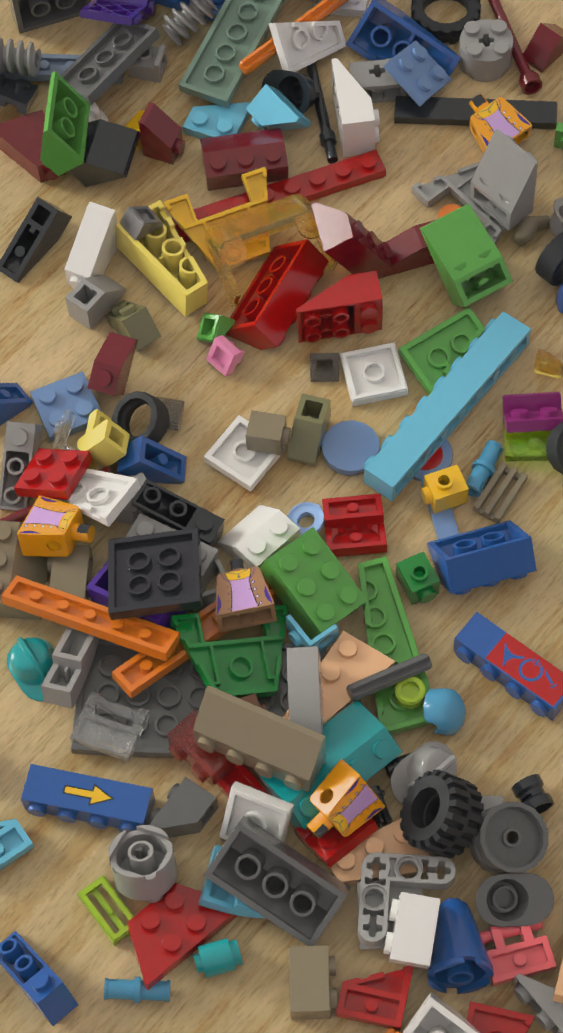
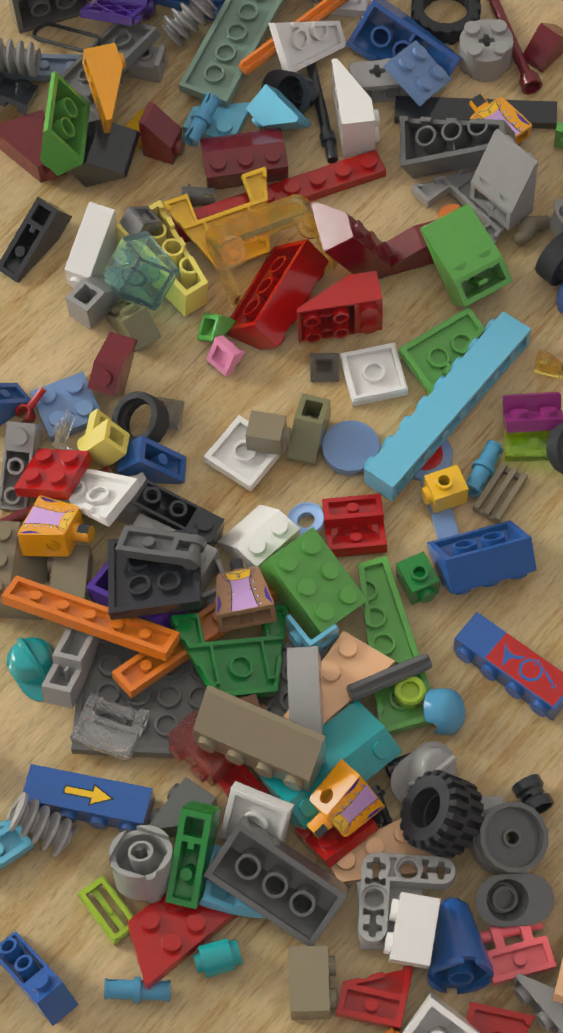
none -> light grey piece [5,792,77,858]
none -> red hand [15,387,47,424]
none -> black piece [32,22,101,53]
none -> light orange slope [82,43,126,133]
none -> clear light blue slope [101,231,180,310]
none -> dark grey plate [115,525,207,570]
none -> green slope [165,800,222,909]
none -> dark azure pin [182,93,221,147]
none -> dark grey pin [182,184,215,204]
none -> dark grey wedge [399,116,516,178]

